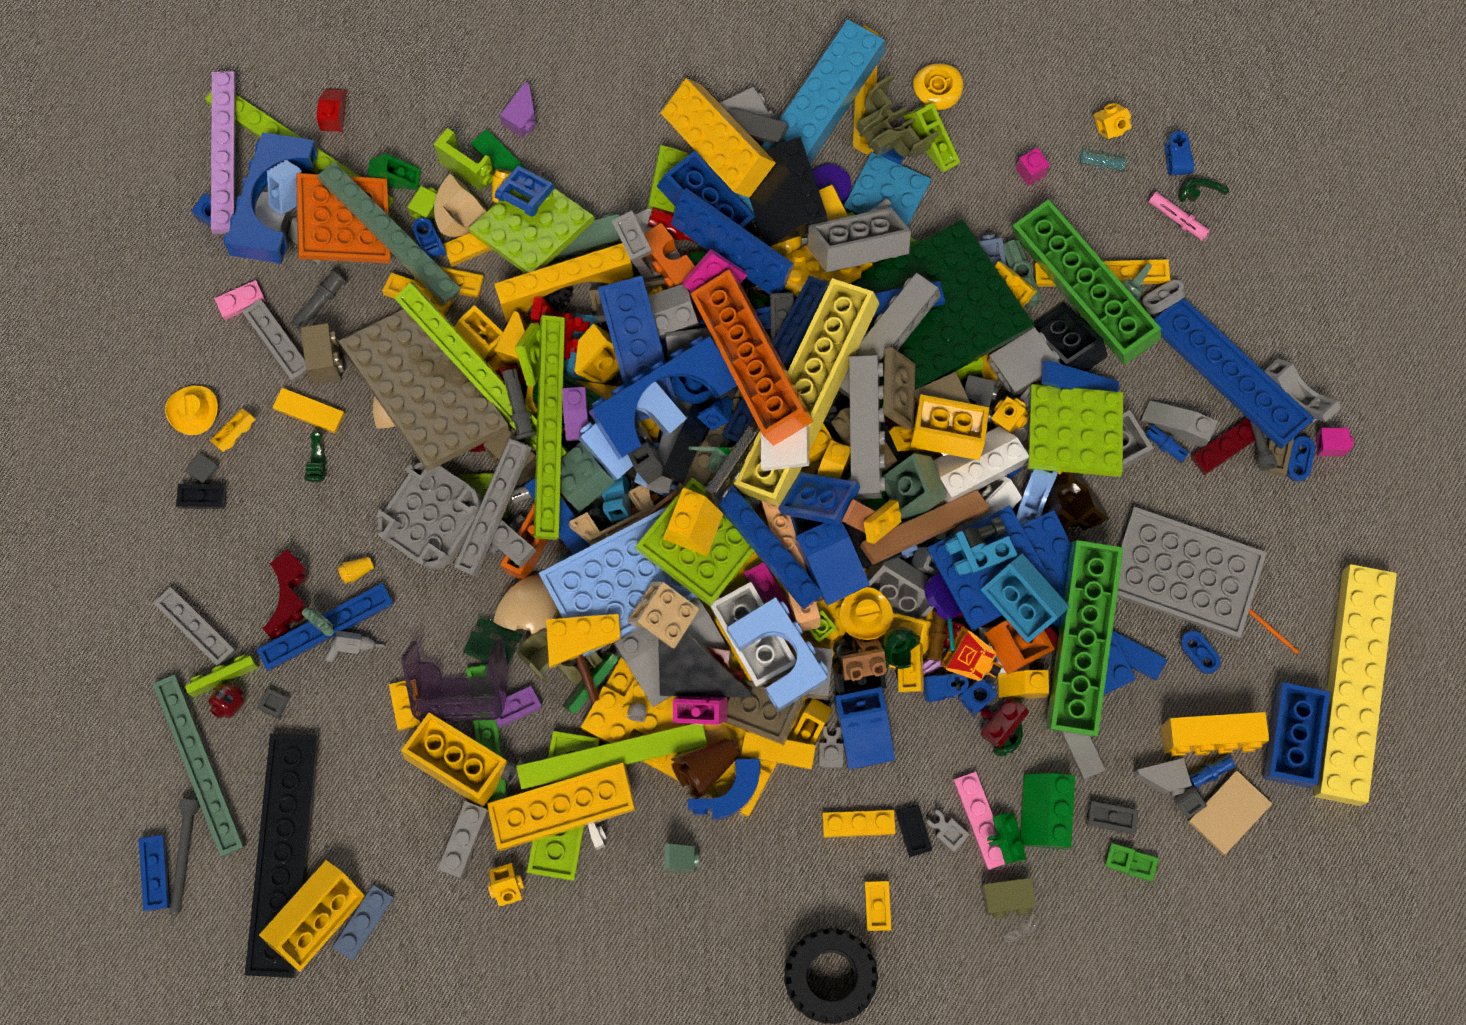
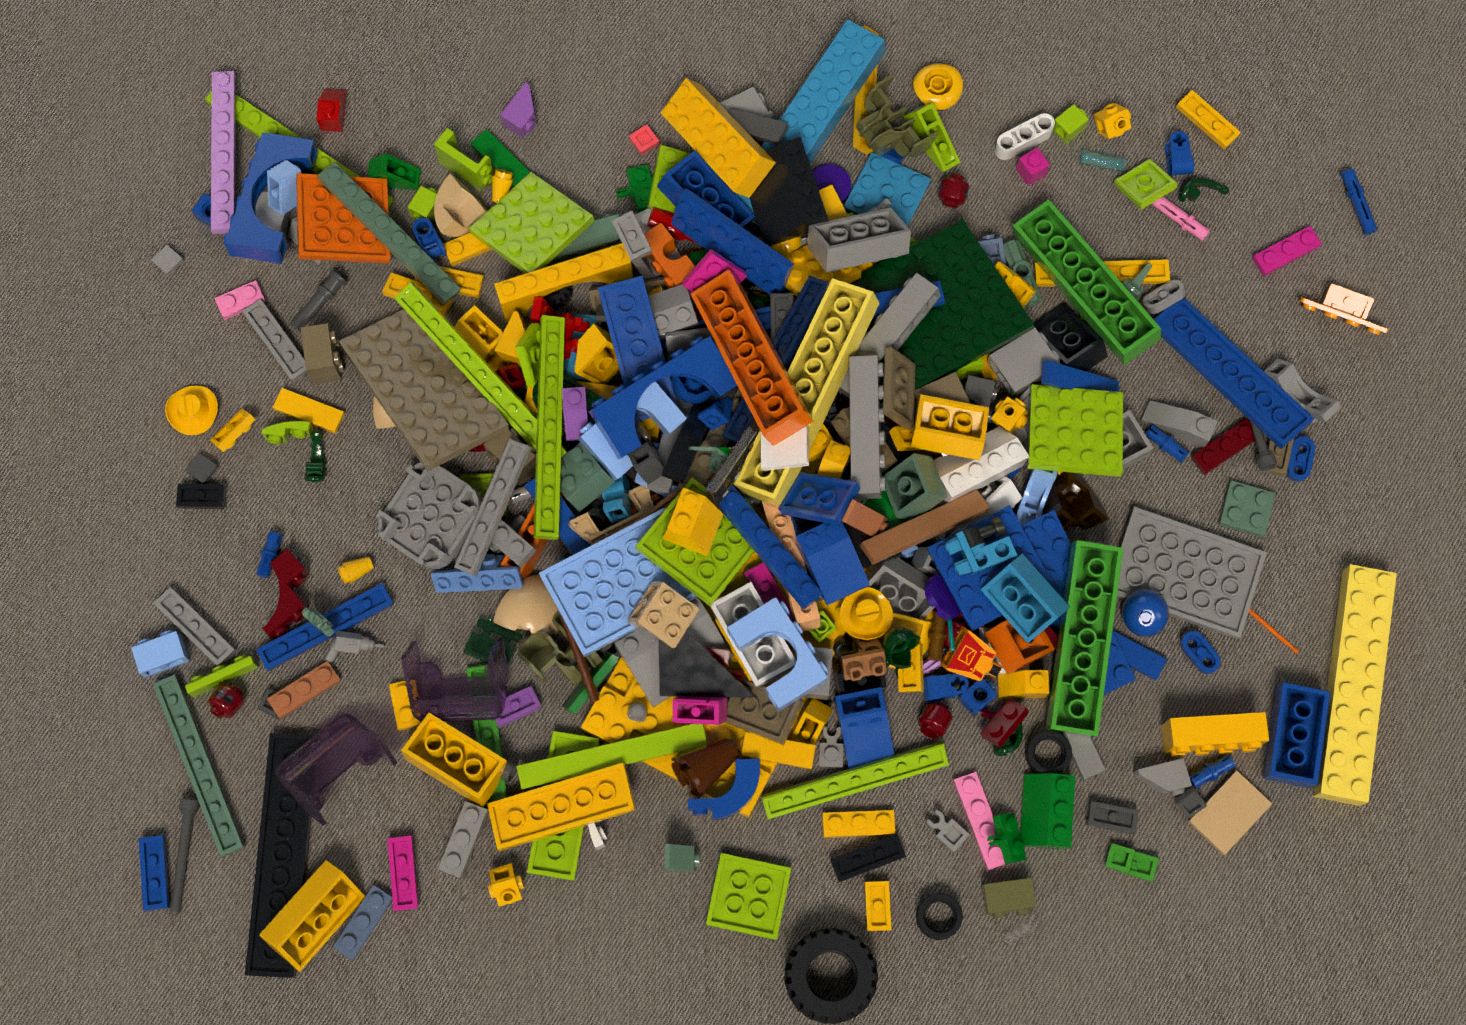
blue plate [495,166,554,217] -> none
dark grey pin [502,369,536,441] -> none
yellow wing [546,614,620,669] -> none
yellow plate [863,500,902,544] -> none
black tile [895,804,932,858] -> none
dark pink brick [1316,428,1353,456] -> none
none -> light blue brick [131,630,190,678]
none -> light grey tile [151,245,184,276]
none -> blue axle [256,532,283,578]
none -> lime slope [262,421,314,445]
none -> nougat plate [267,661,341,720]
none -> clear purple windscreen [275,713,397,826]
none -> dark pink plate [387,835,419,912]
none -> medium blue bracket [431,554,524,593]
none -> green plate [616,164,652,212]
none -> coral plate [629,124,660,156]
none -> lime plate [706,853,791,940]
none -> lime tile [761,741,949,819]
none -> black plate [830,834,906,883]
none -> black tyre [916,893,963,940]
none -> dark red head [918,702,953,738]
none -> dark red head [938,174,970,208]
none -> white beam [995,113,1055,160]
none -> black tyre [1025,730,1072,774]
none -> lime brick [1053,104,1089,144]
none -> lime tile [1114,159,1177,210]
none -> blue cylinder [1121,589,1169,637]
none -> yellow plate [1176,90,1241,150]
none -> sand green plate [1218,480,1276,538]
none -> dark pink plate [1252,226,1322,276]
none -> bracket [1299,283,1388,335]
none -> blue pin [1341,169,1378,235]

